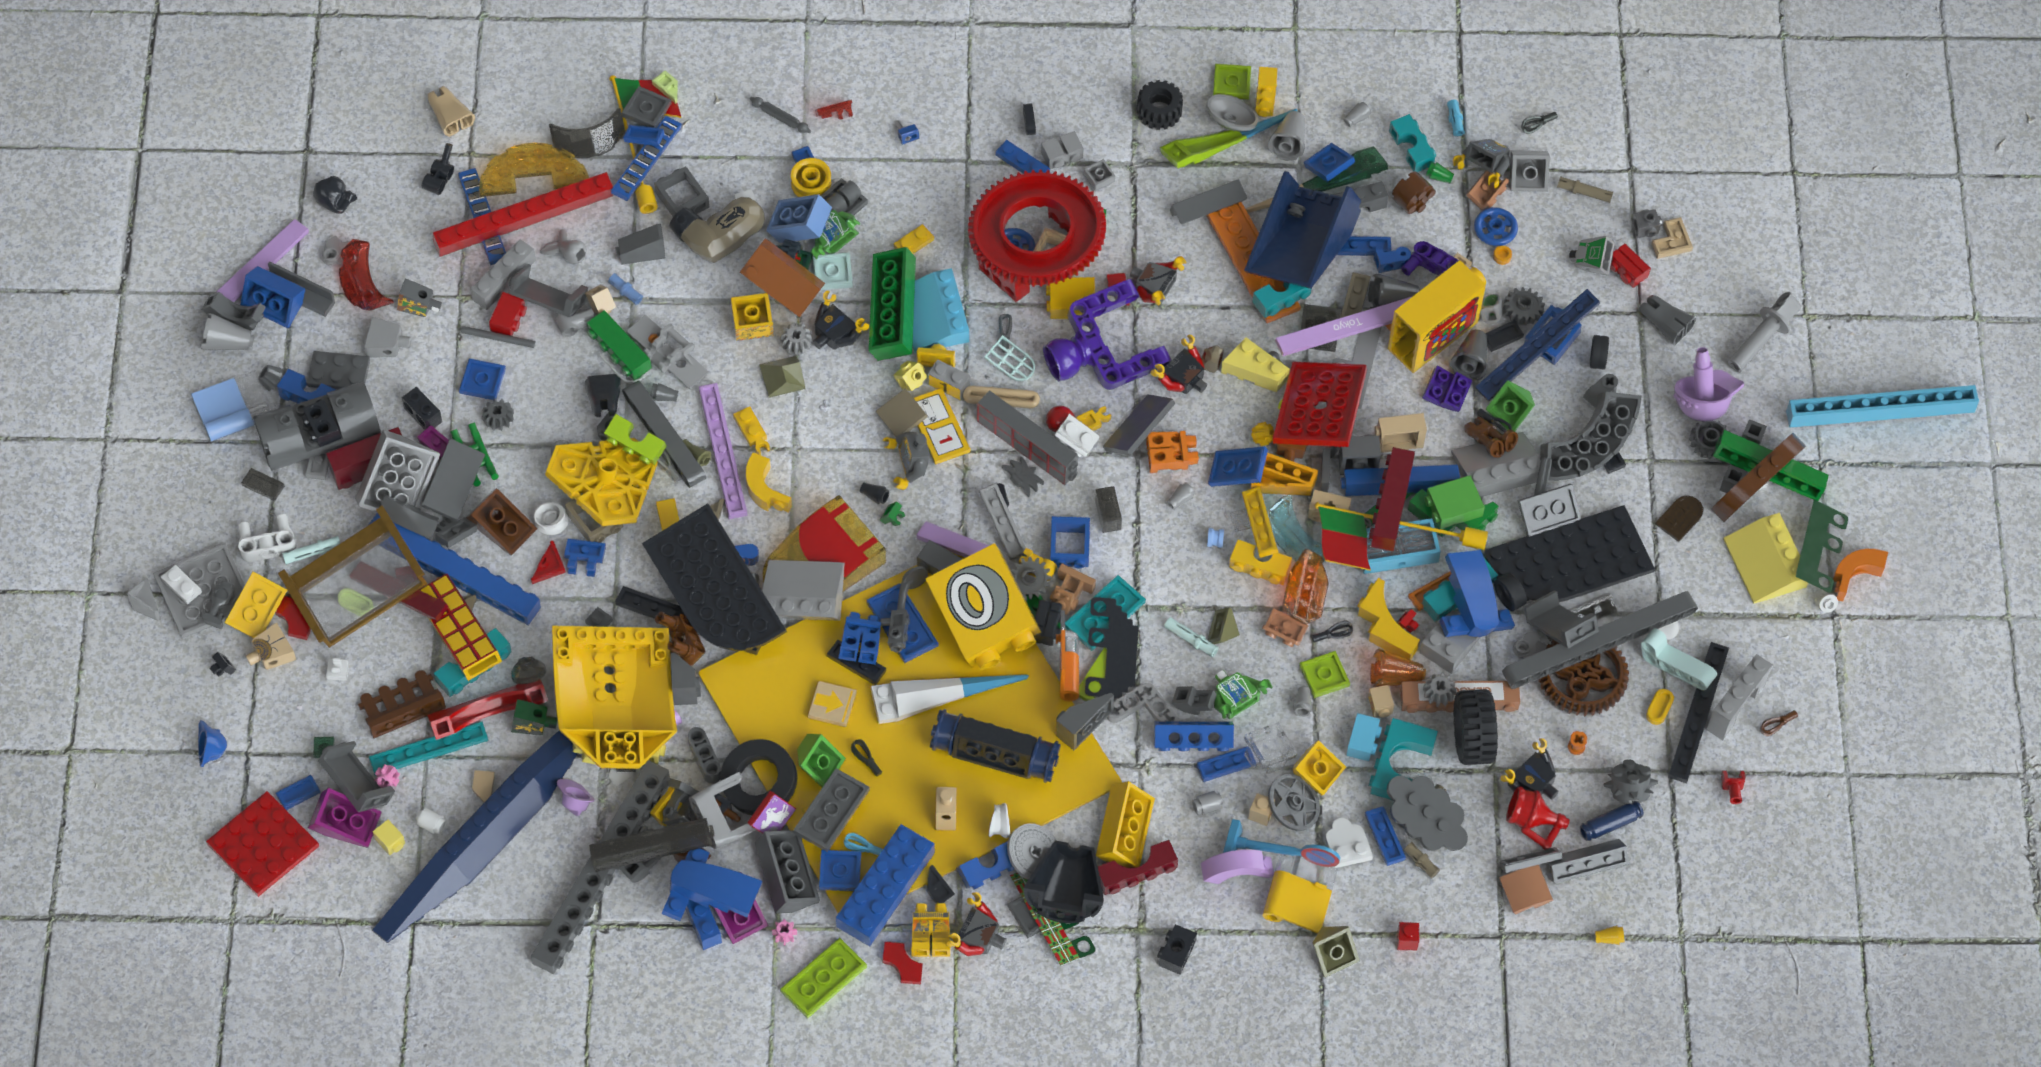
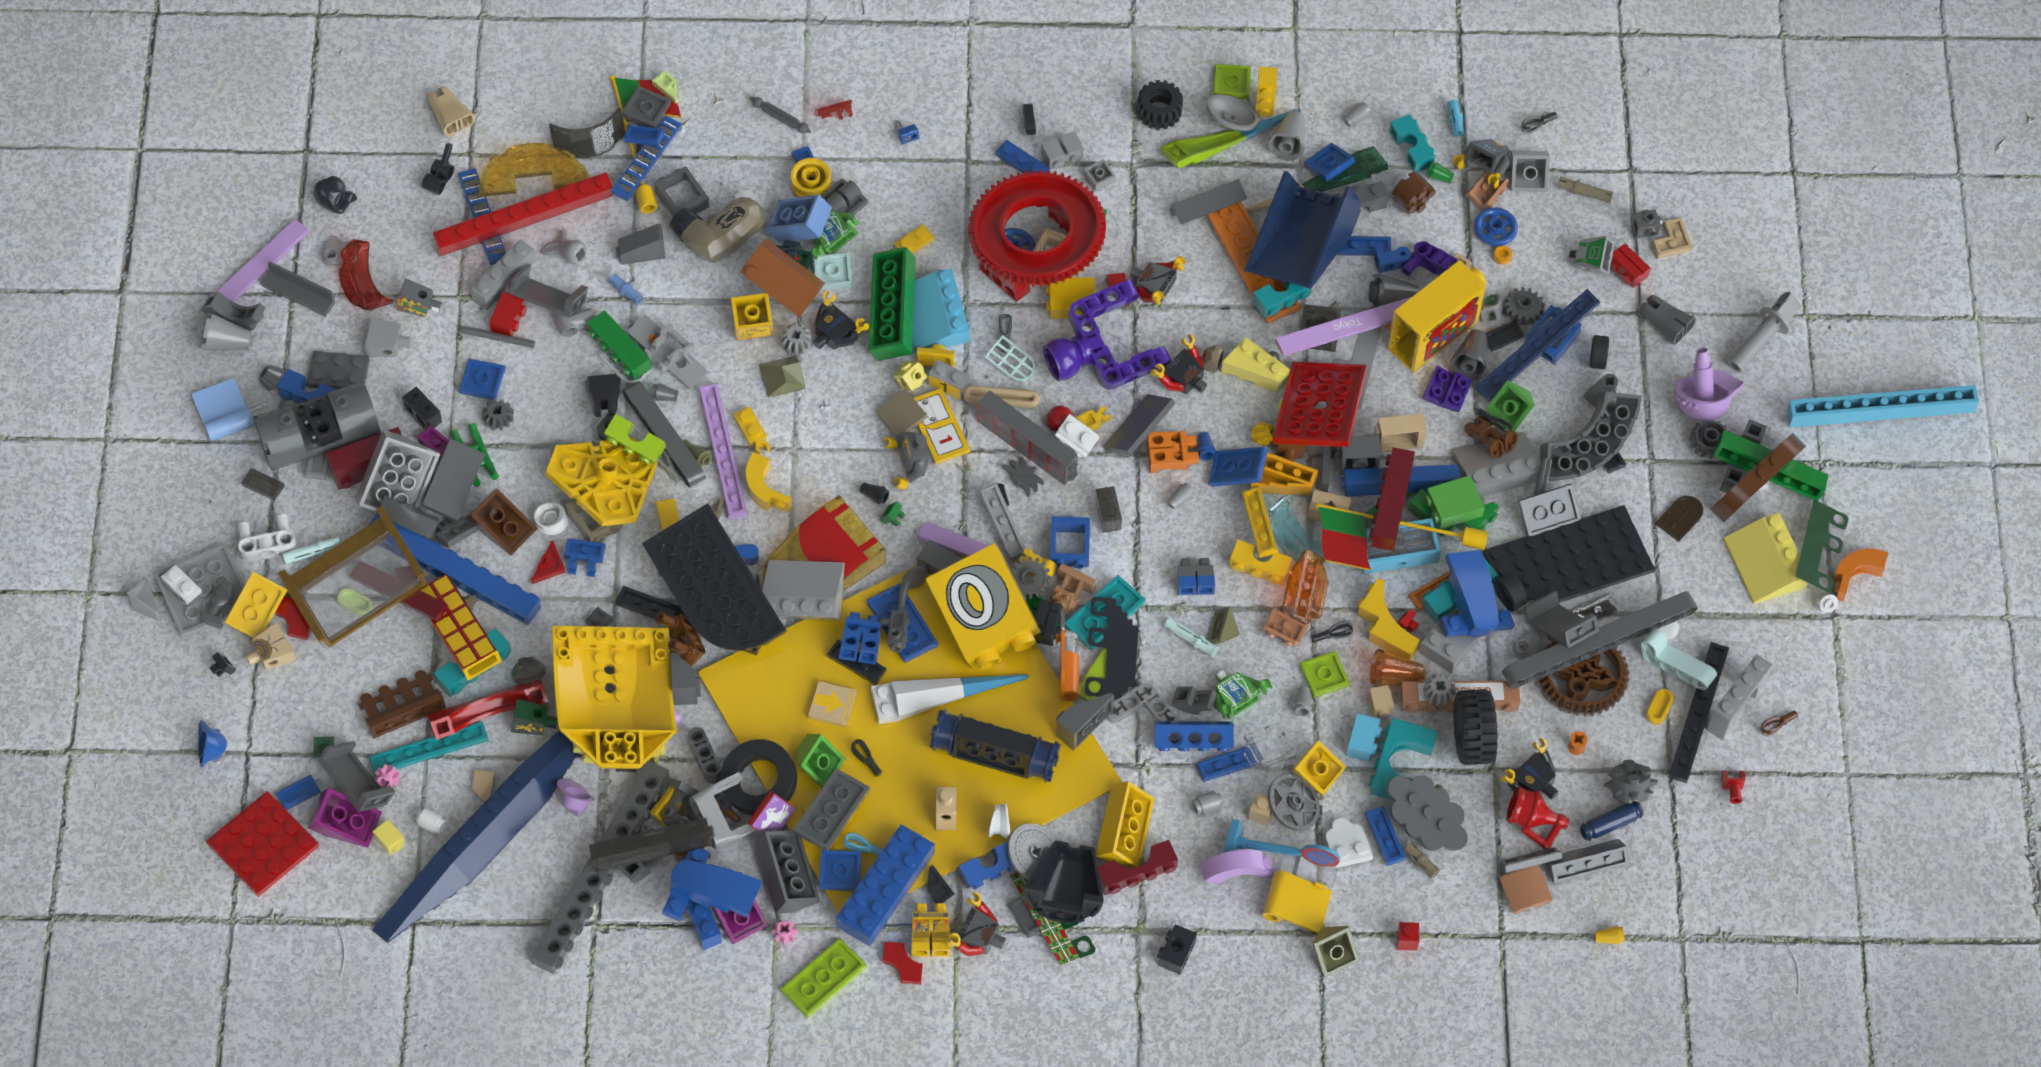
blue slope [240,266,305,328] -> none
white tile [326,658,349,681] -> none
tan brick [585,284,616,315] -> none
light blue wheel [1207,528,1224,548] -> none
dark grey bush [1287,203,1305,218] -> none
dark tan plate [1340,272,1371,318] -> none
none -> hips [1178,558,1215,595]
none -> blue cone [1197,432,1216,461]

